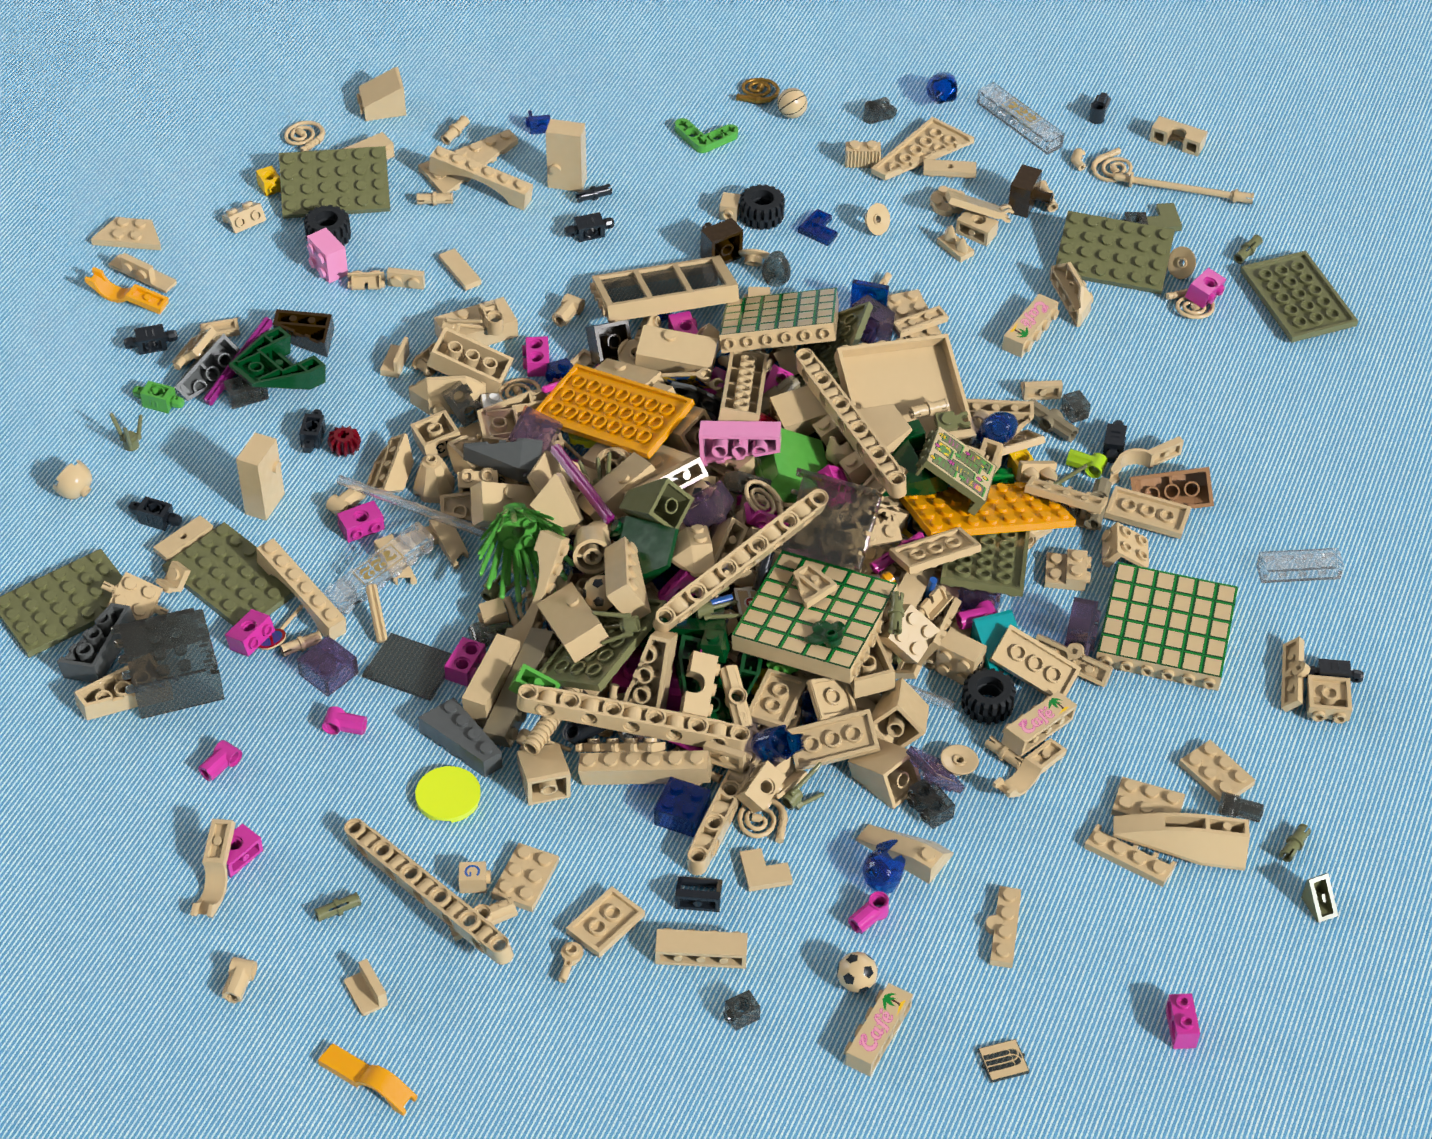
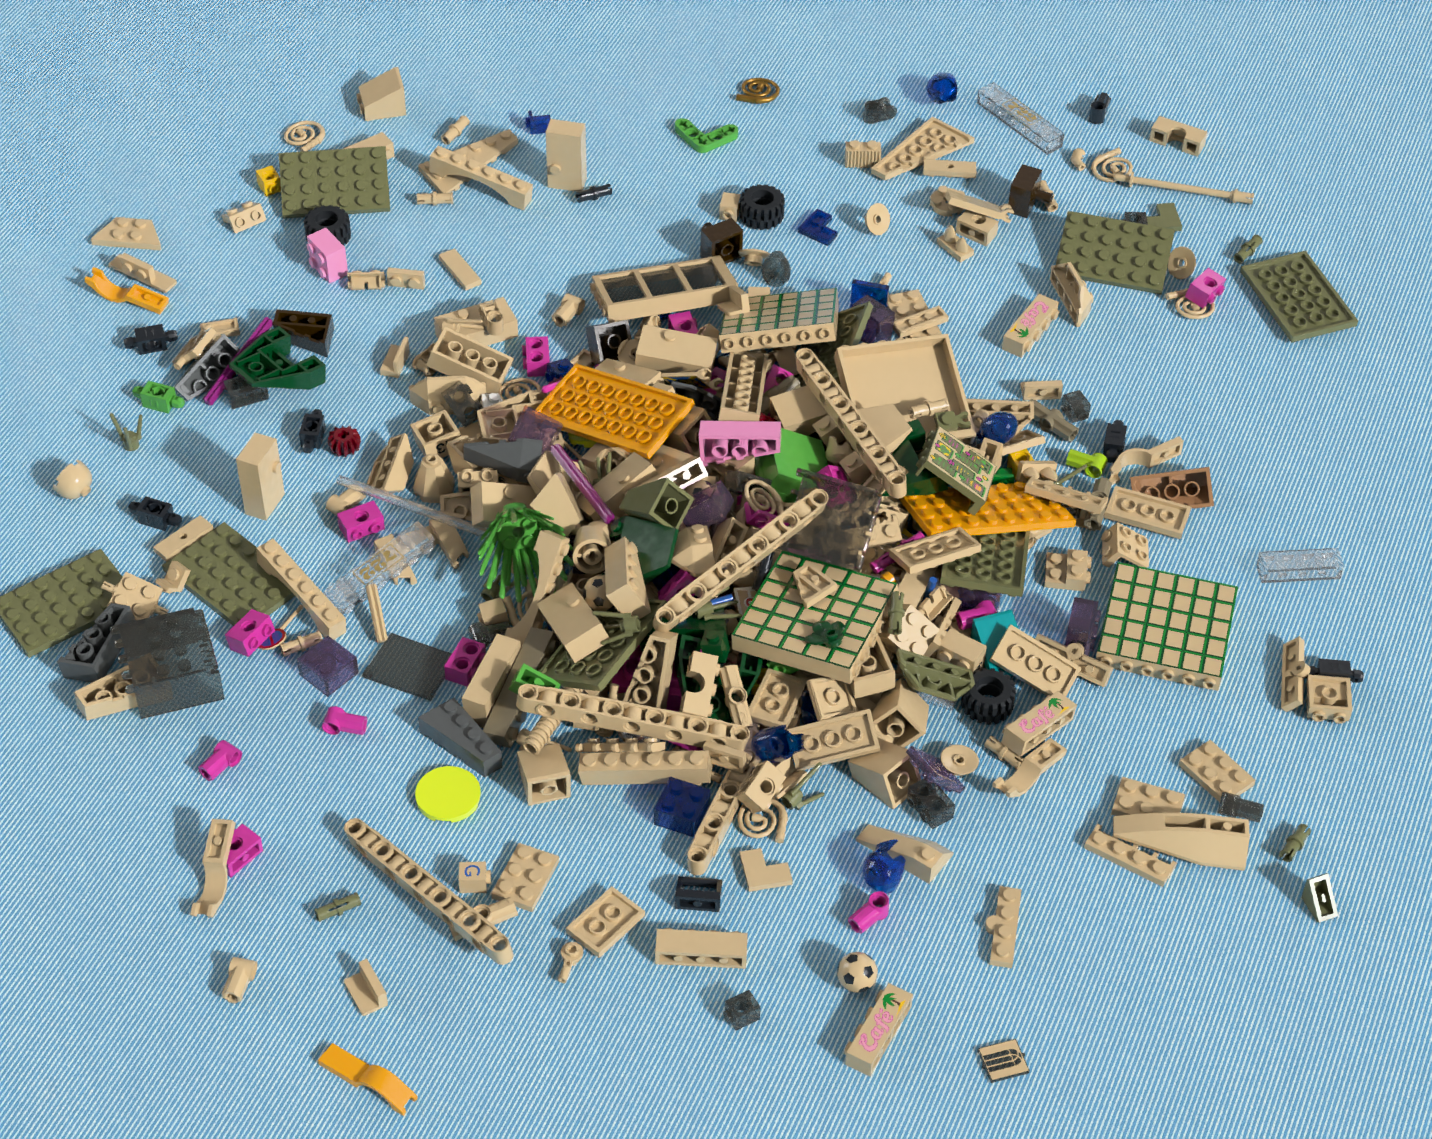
black piece [563,722,606,746] -> none
black piece [564,212,614,242] -> none
tan piece [777,88,808,119] -> none
dark pink brick [1165,993,1200,1049] -> none
none -> tan panel [717,285,750,316]
none -> olive wedge [896,648,975,702]

